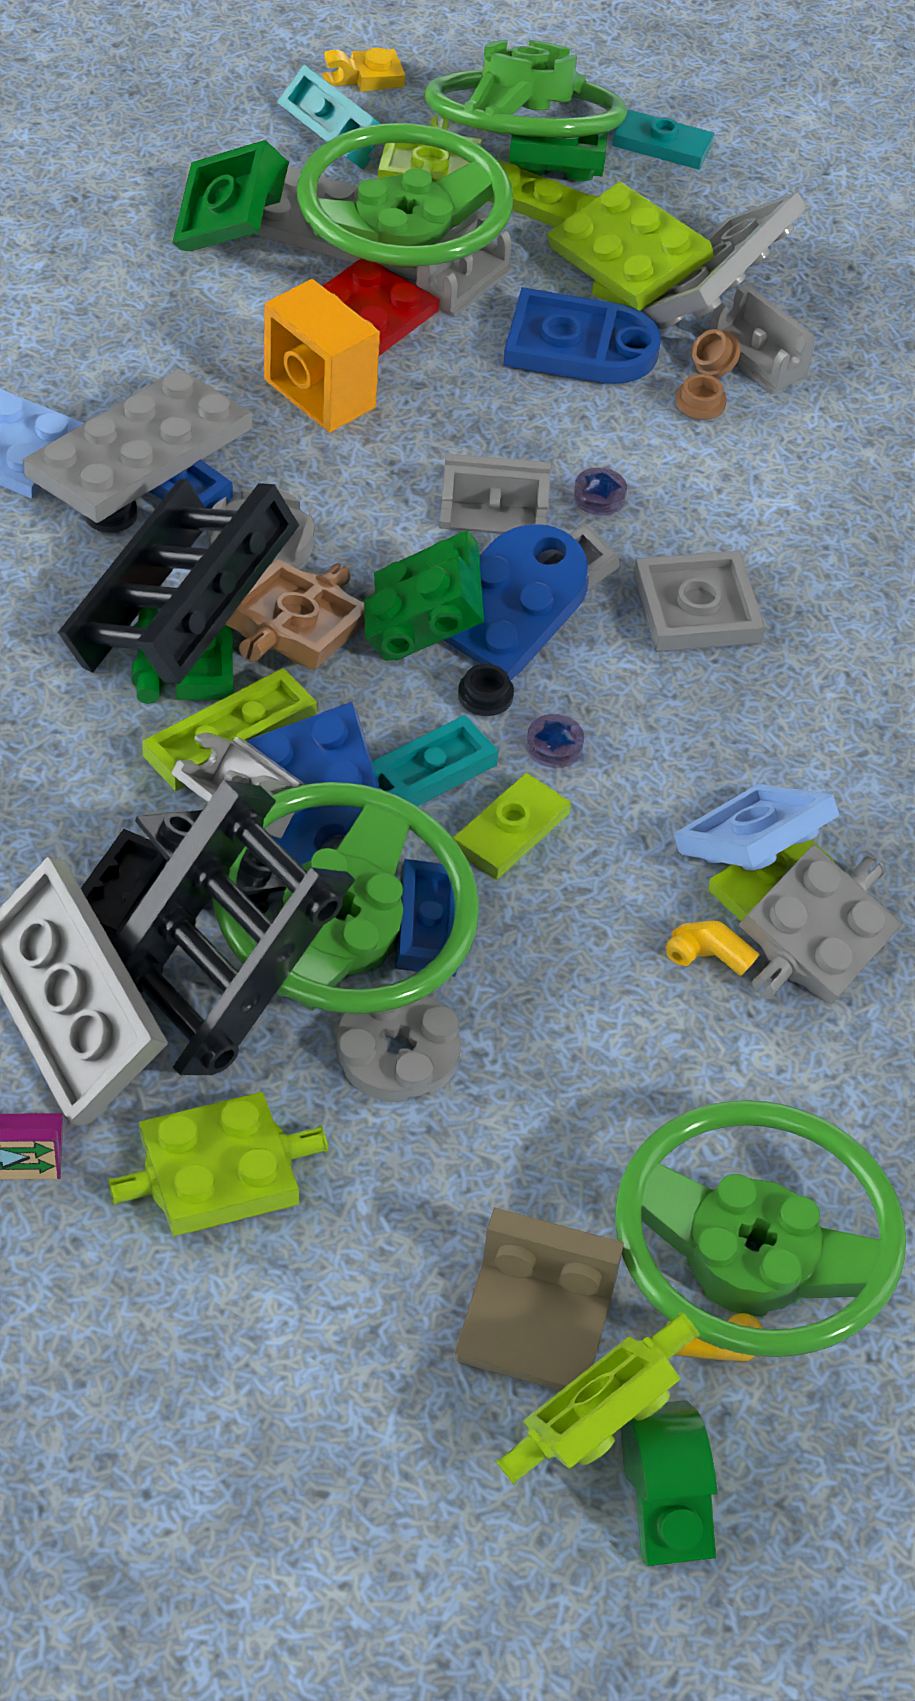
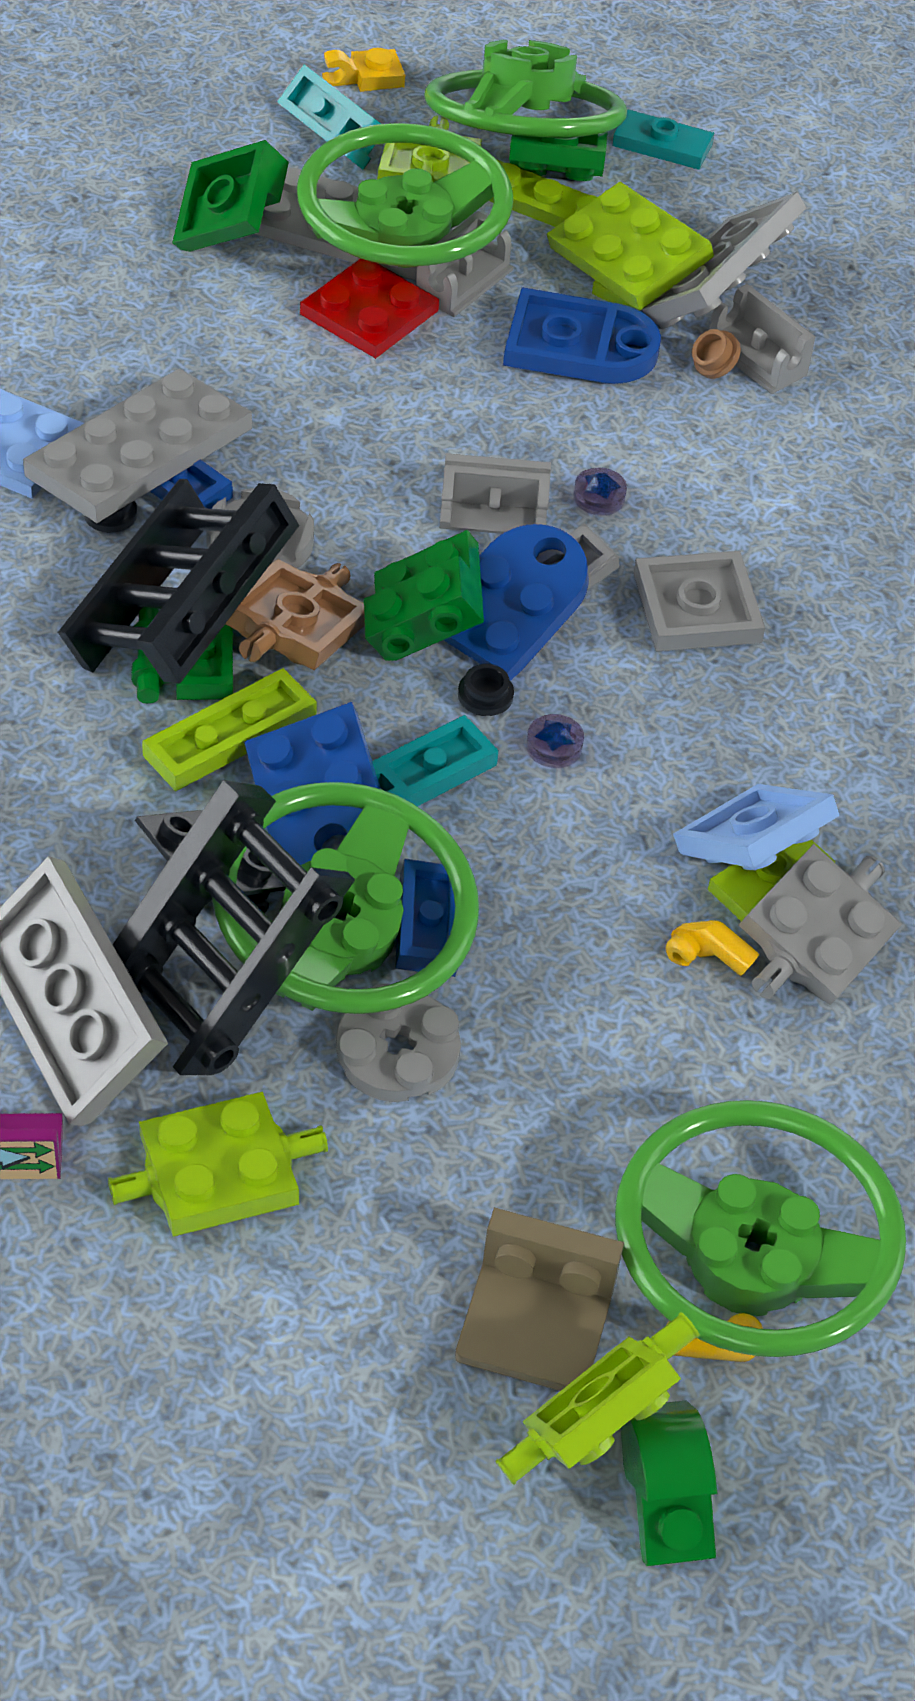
black plate [81,829,167,944] -> none
light grey hinge [171,733,306,838] -> none
light orange brick [264,279,380,433] -> none
lime plate [453,772,571,880] -> none
medium nougat plate [675,374,727,420] -> none

